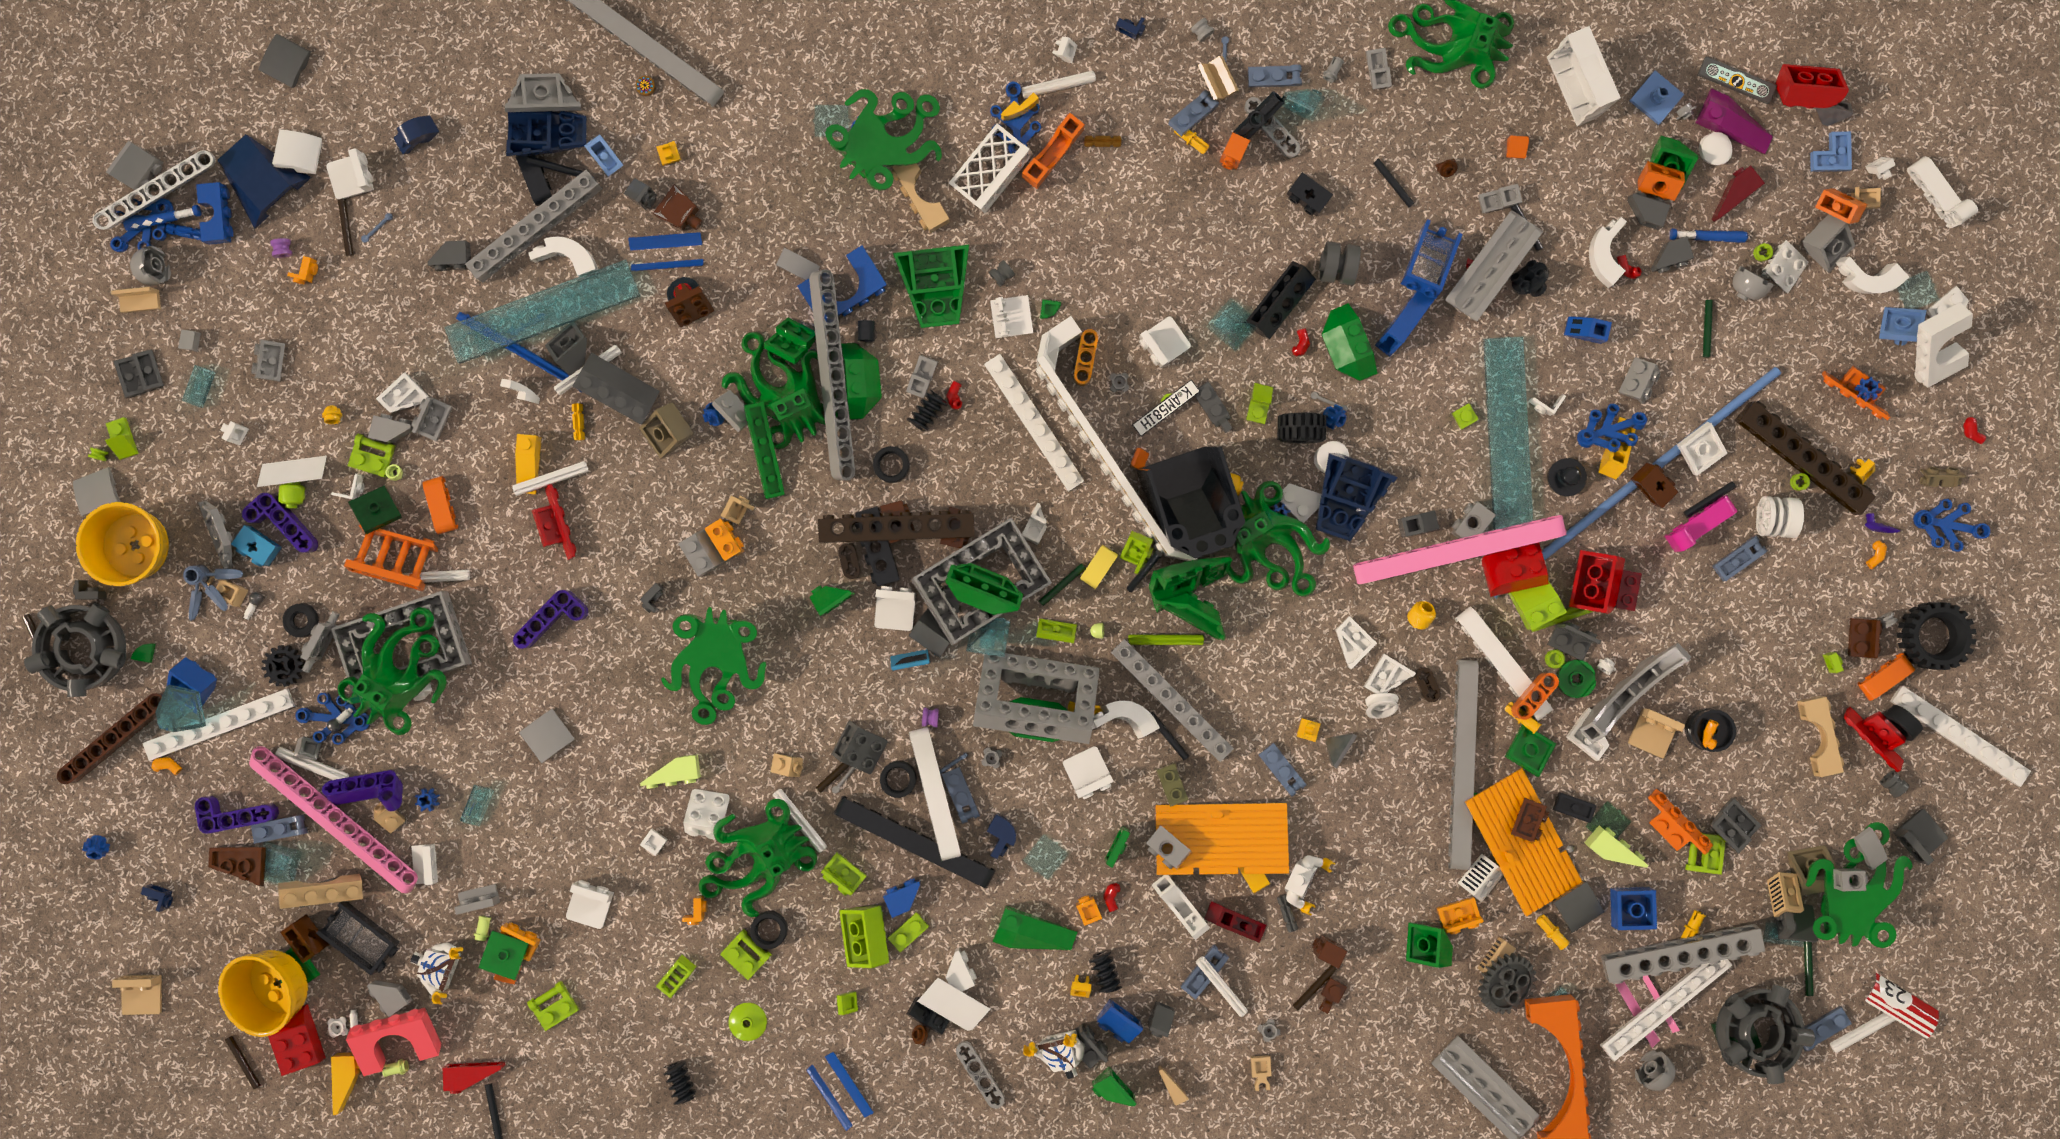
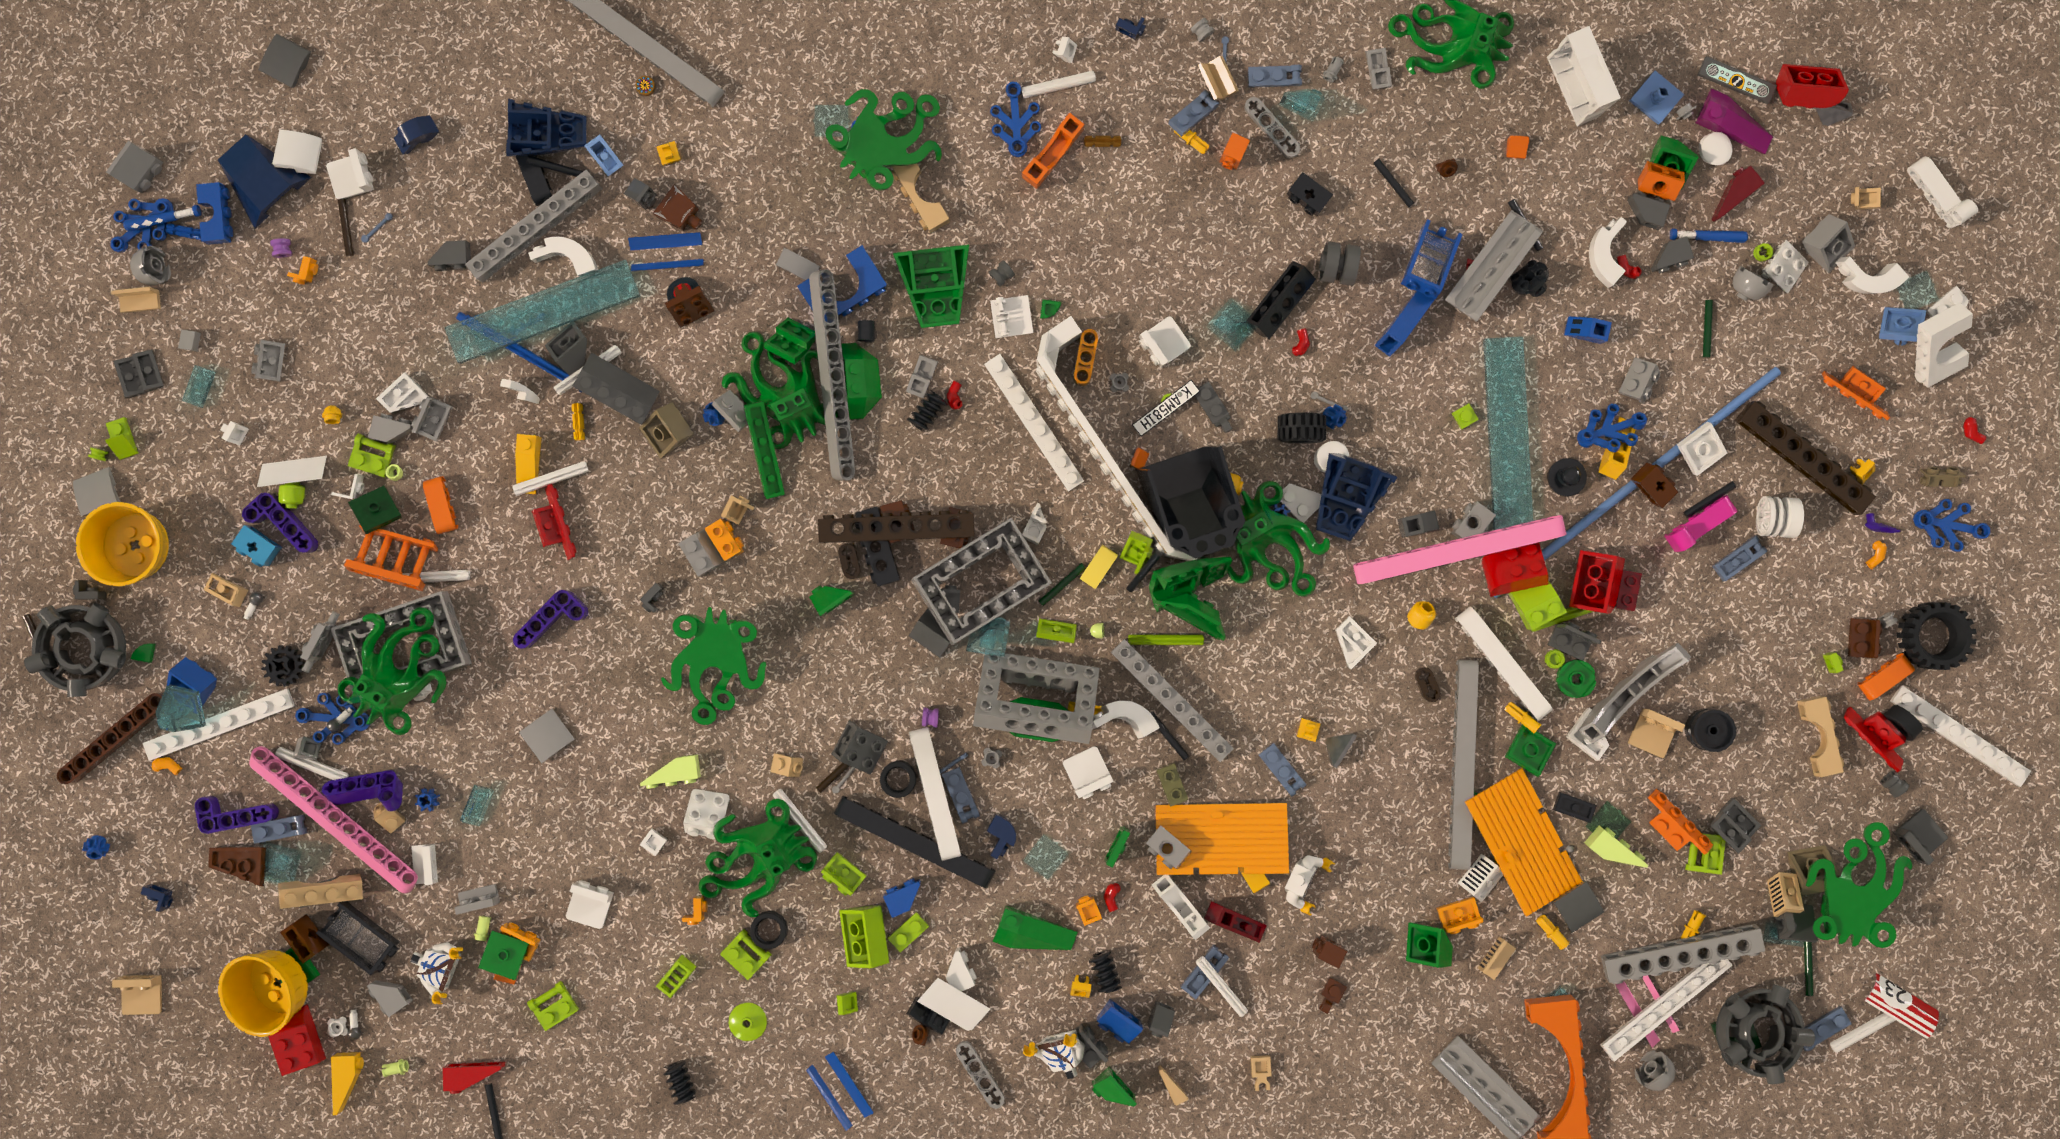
white beam [93,150,215,230] -> none
sand blue plant [183,565,243,621] -> none
light grey wing [198,500,233,569] -> none
dark brown bar [225,1036,261,1089] -> none
black tyre [283,604,319,637] -> none
coral arch [346,1008,441,1076] -> none
light grey wing [505,73,581,112] -> none
black tyre [873,446,910,483] -> none
white bracket [874,586,916,631] -> none
dark azure slope [890,649,930,670] -> none
green wedge [945,563,1024,615] -> none
white fence [949,123,1033,213] -> none
yellow slope [1001,92,1039,121] -> none
black piece [1233,91,1285,140] -> none
lime slope [1246,383,1273,424] -> none
light grey plate [1257,1019,1280,1042] -> none
dark grey axle [1277,894,1298,932] -> none
dark brown bar [1292,965,1337,1011] -> none
green wedge [1321,303,1378,381] -> none
white wing [1363,654,1416,694] -> none
white piece [1365,693,1399,719] -> none
light grey slope [1478,184,1522,214] -> none
dark grey gear [1478,953,1537,1015] -> none
orange beam [1511,672,1559,720] -> none
reddish brown bracket [1511,798,1549,844] -> none
white bracket [1528,394,1566,416] -> none
white plate [1597,658,1616,675] -> none
blue brick [1610,887,1657,930] -> none
light orange arm [1703,720,1719,750] -> none
lime bush [1790,473,1810,491] -> none
medium blue plate [1810,131,1852,172] -> none
orange brick [1815,188,1868,224] -> none
light grey brick [1833,868,1868,891] -> none
light grey slope [1854,827,1888,870] -> none
blue gear [1855,377,1882,402] -> none
white tile [1865,157,1895,180] -> none

